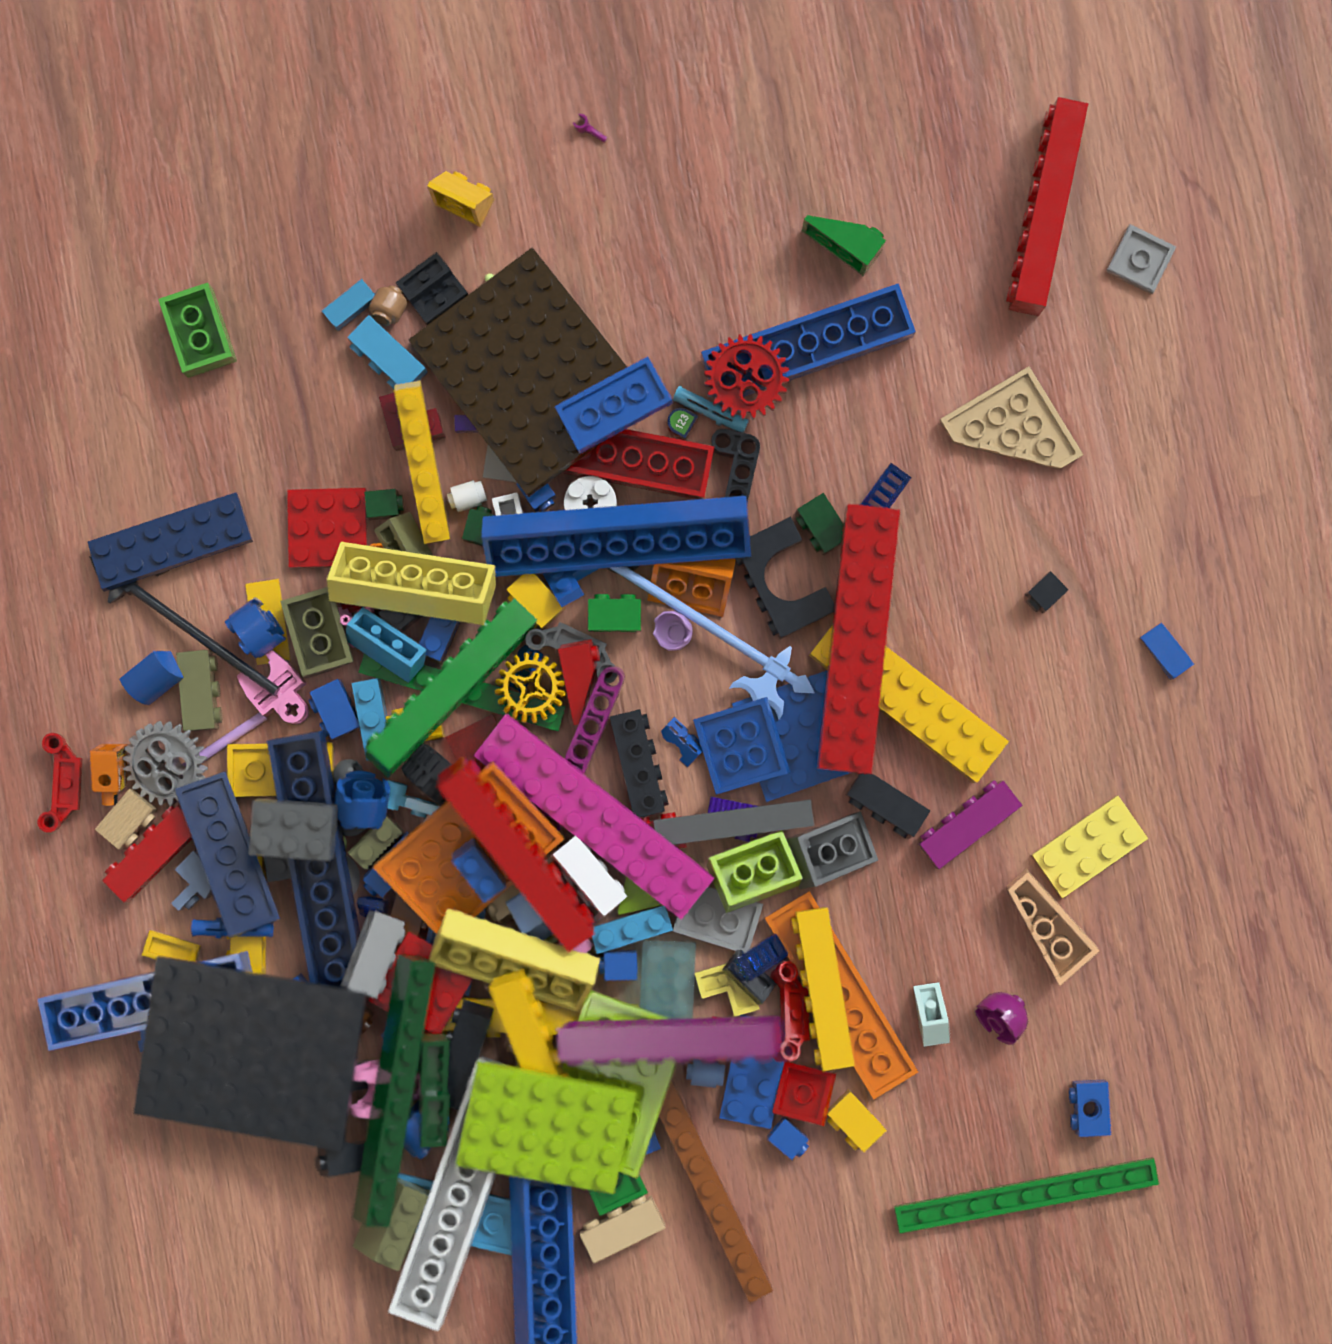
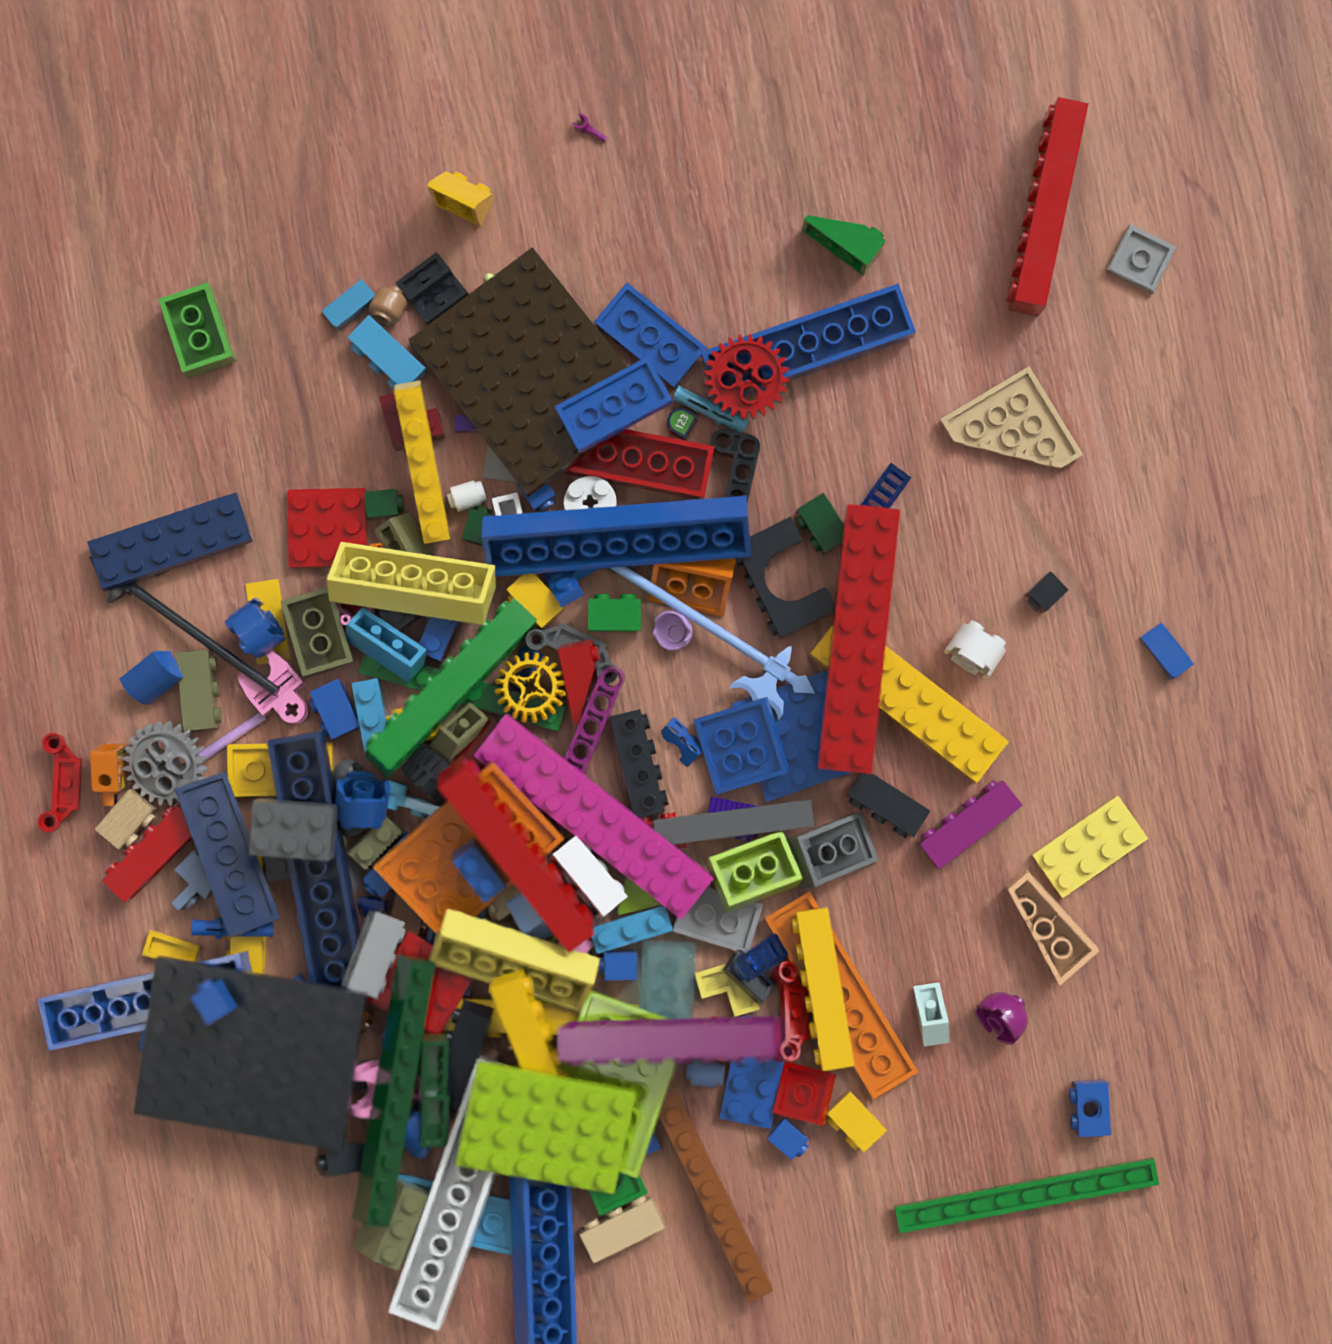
none -> blue brick [191,979,237,1025]
none -> olive brick [430,703,488,762]
none -> blue plate [594,282,707,389]
none -> white brick [944,620,1006,679]

